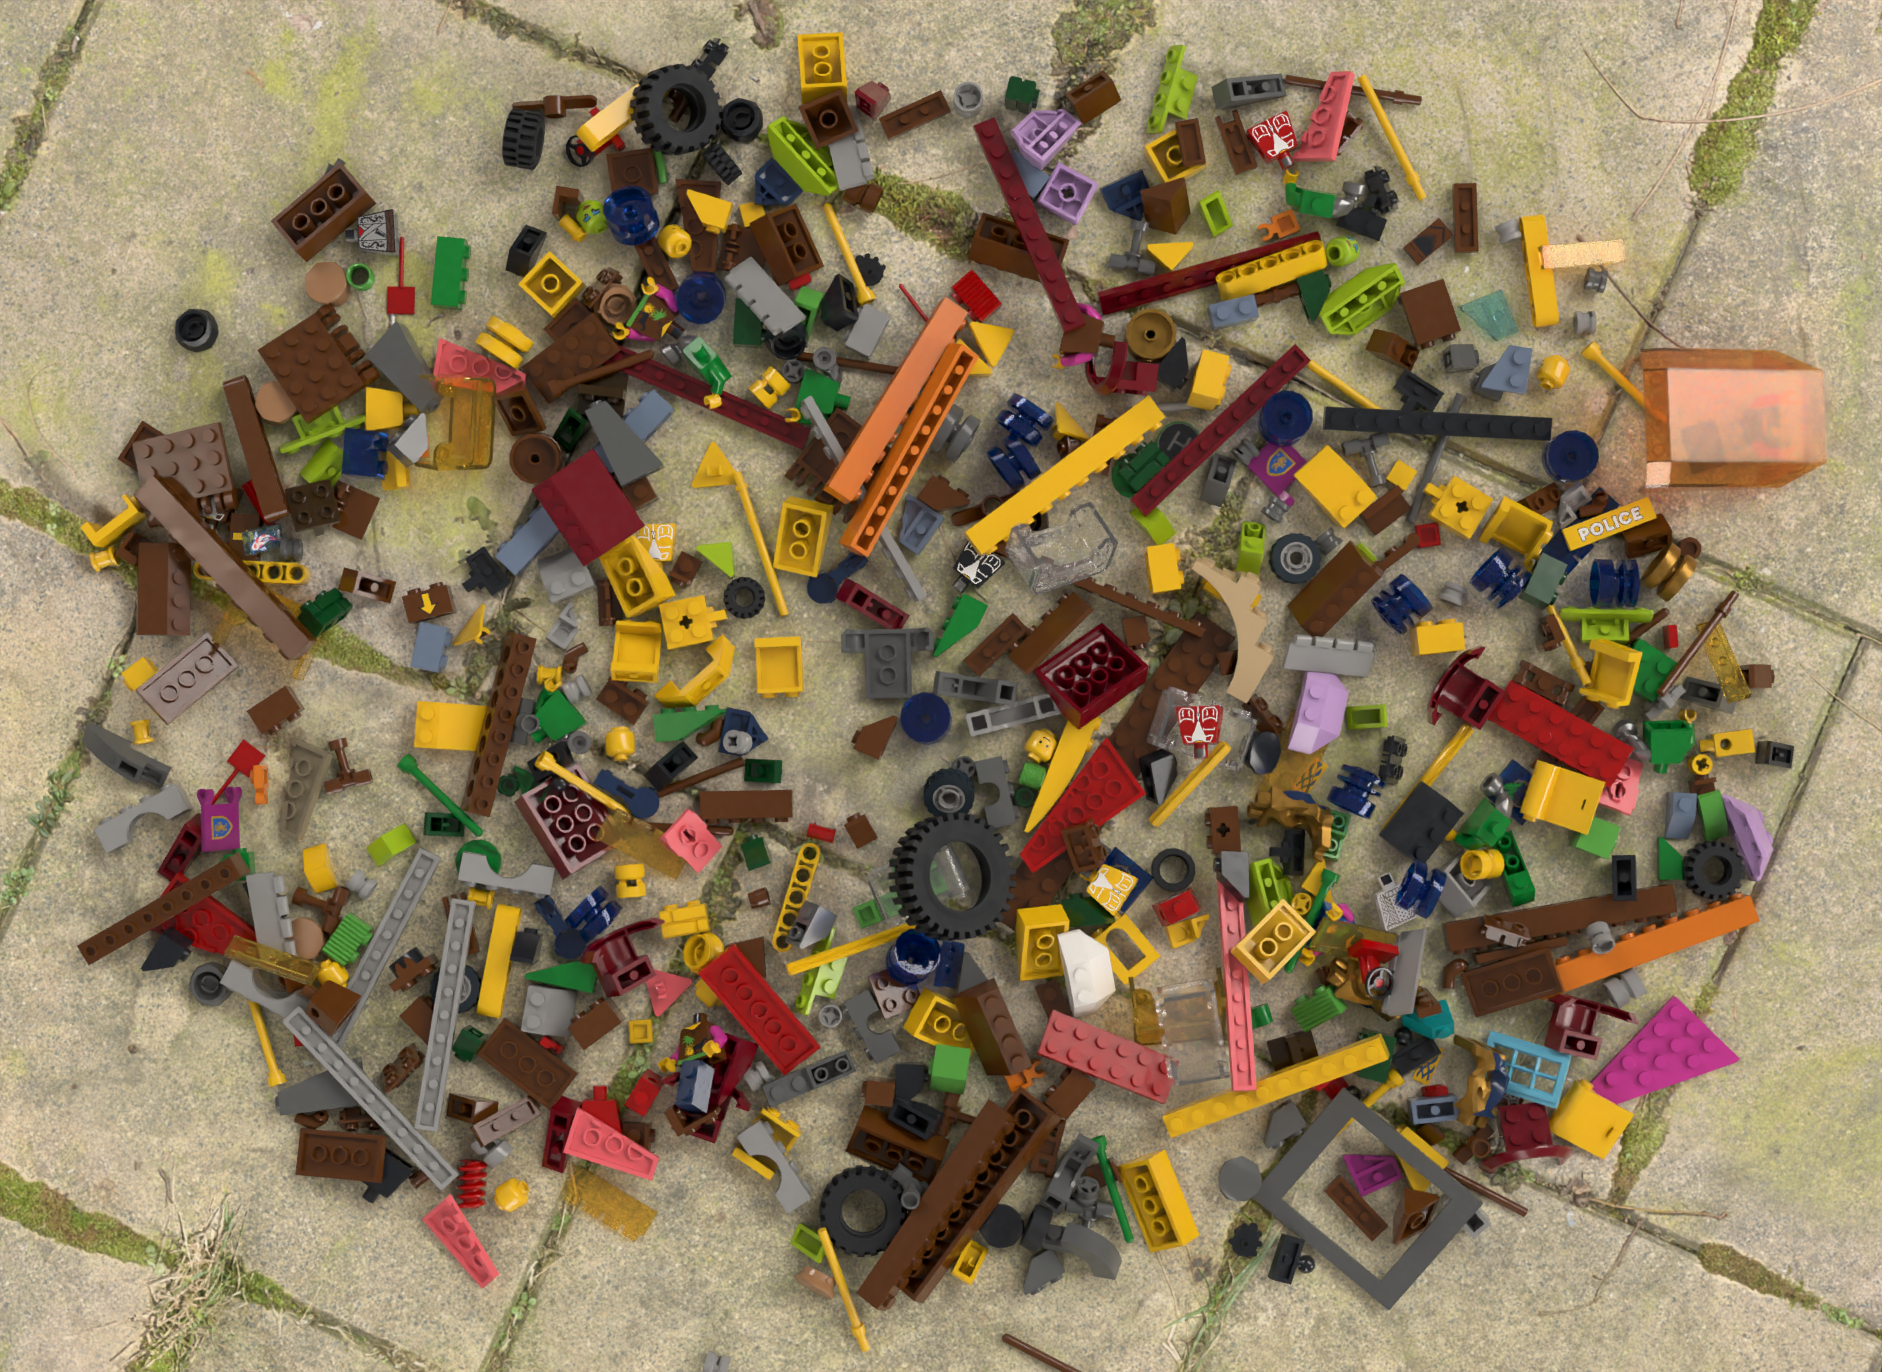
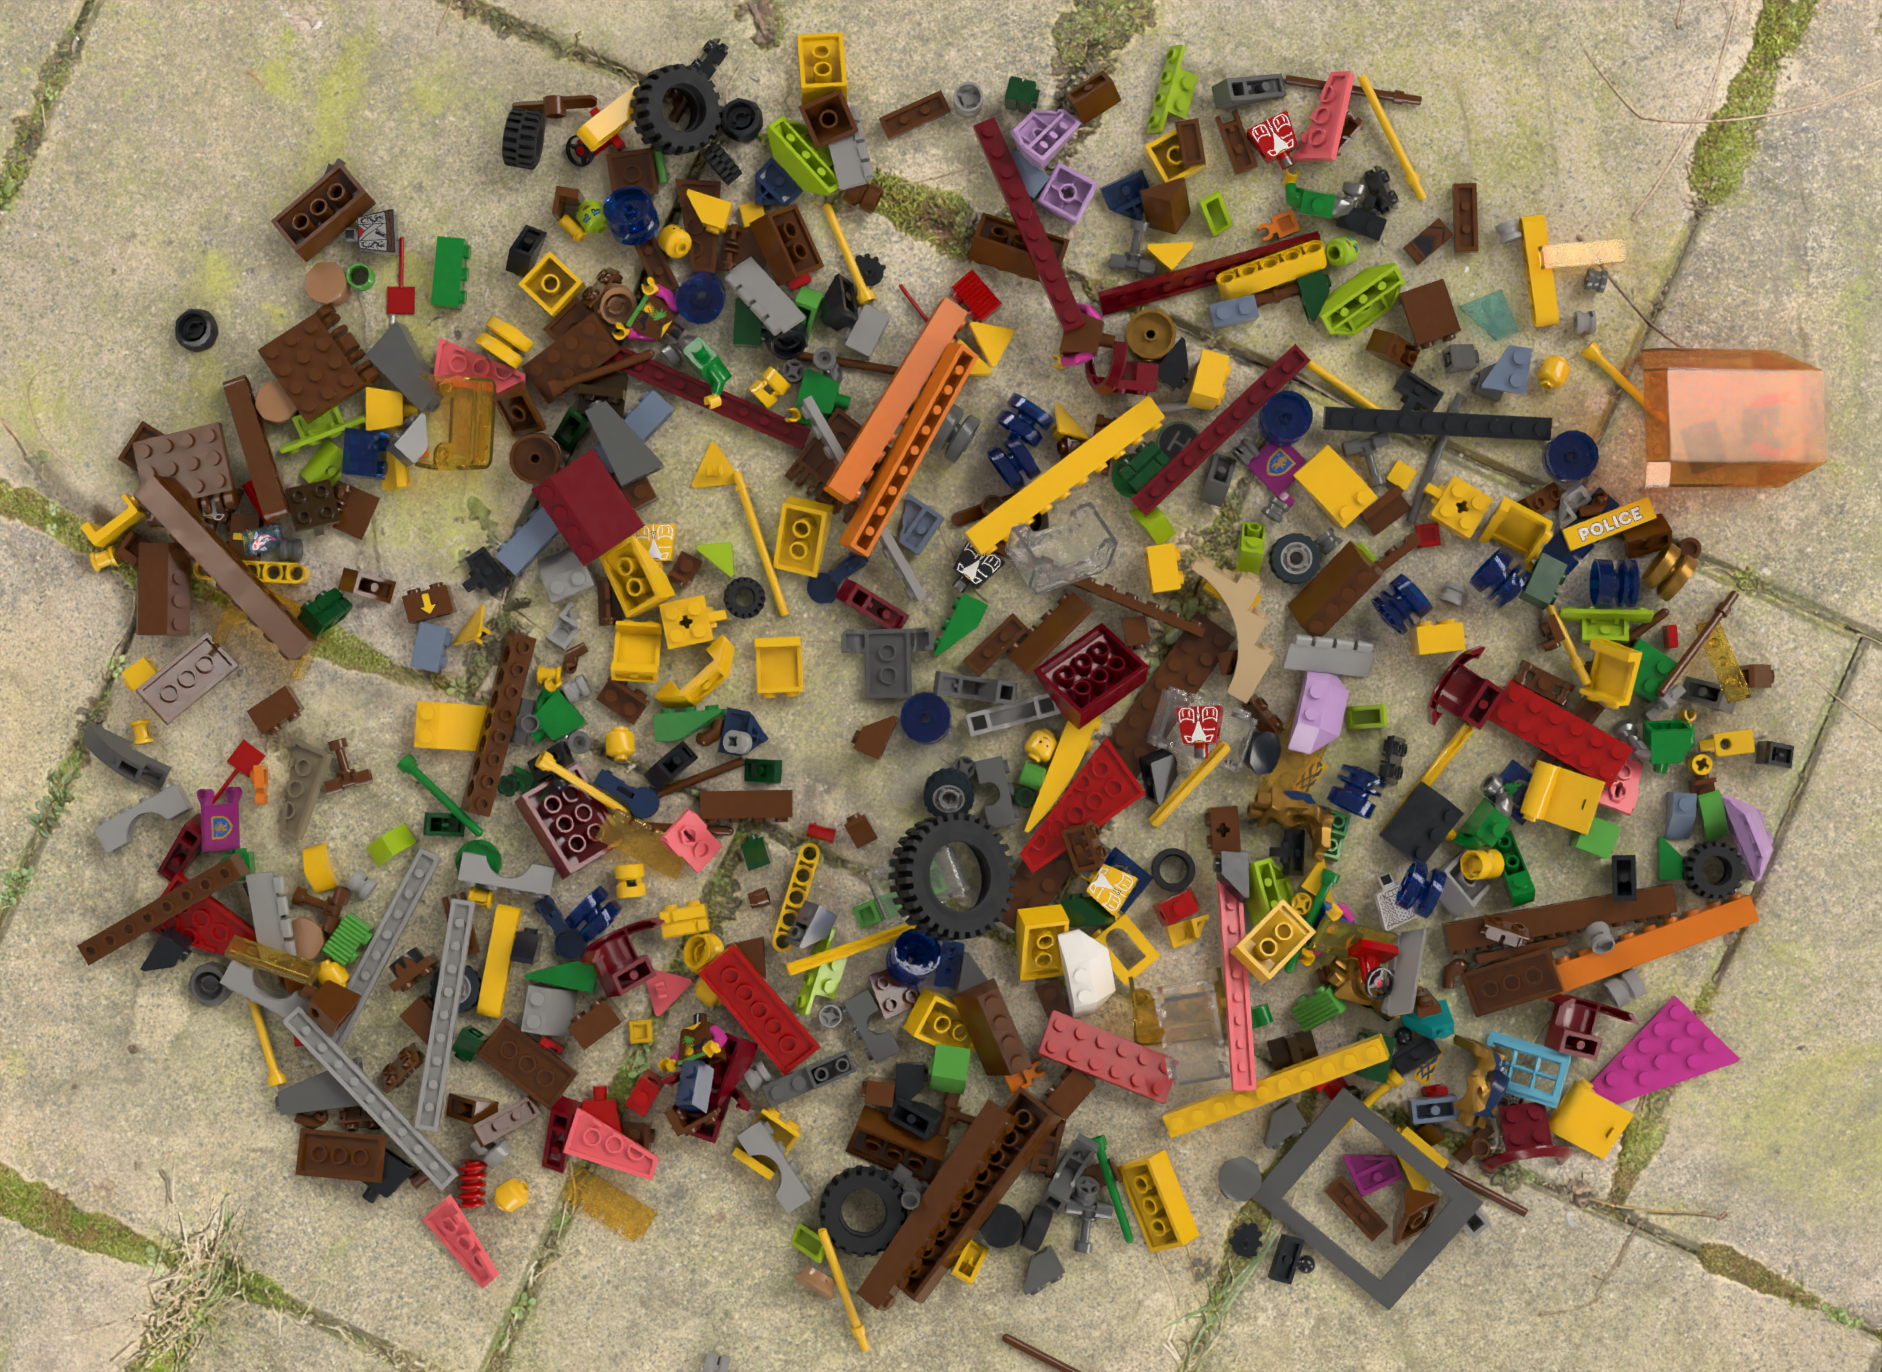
slope [855,81,891,121] -> none
reddish brown slope [917,475,971,512] -> none
dark grey arch [1042,1222,1122,1280] -> none

